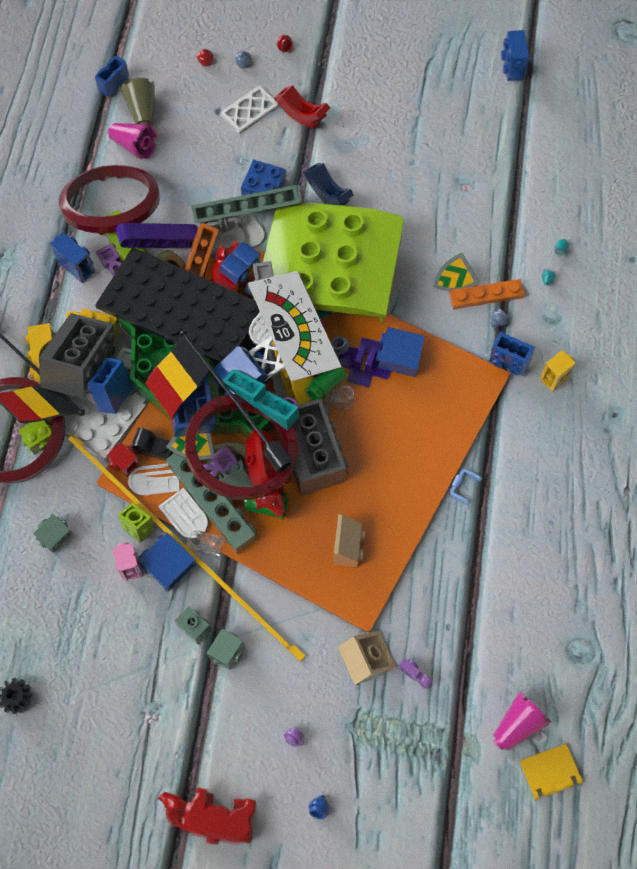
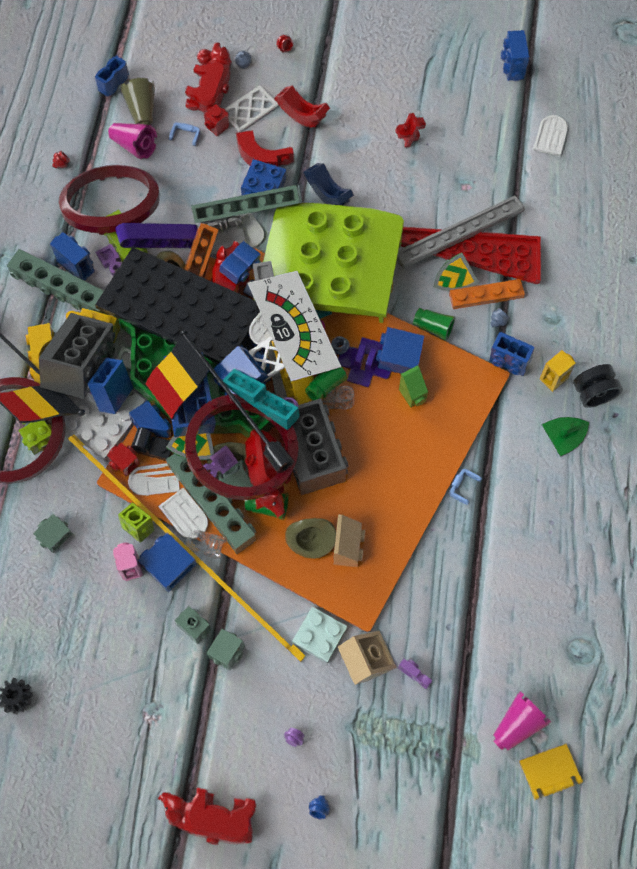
piece [541,239,569,285] -> none
none -> sand green brick [7,249,107,314]
none -> red plate [52,151,70,168]
none -> blue slope [129,400,171,438]
none -> light blue piece [169,122,200,146]
none -> red animal [185,42,232,113]
none -> red brick [204,104,230,137]
none -> red arch [236,130,294,166]
none -> olive hat [285,518,336,559]
none -> light aqua plate [292,607,347,663]
none -> red hips [395,113,426,148]
none -> light grey tile [397,196,525,269]
none -> bright green slope [399,365,428,408]
none -> red wing [401,227,541,284]
none -> green plant [413,308,456,341]
none -> white window [533,115,568,156]
none -> green shield [542,417,590,457]
none -> black wheel [573,364,623,408]

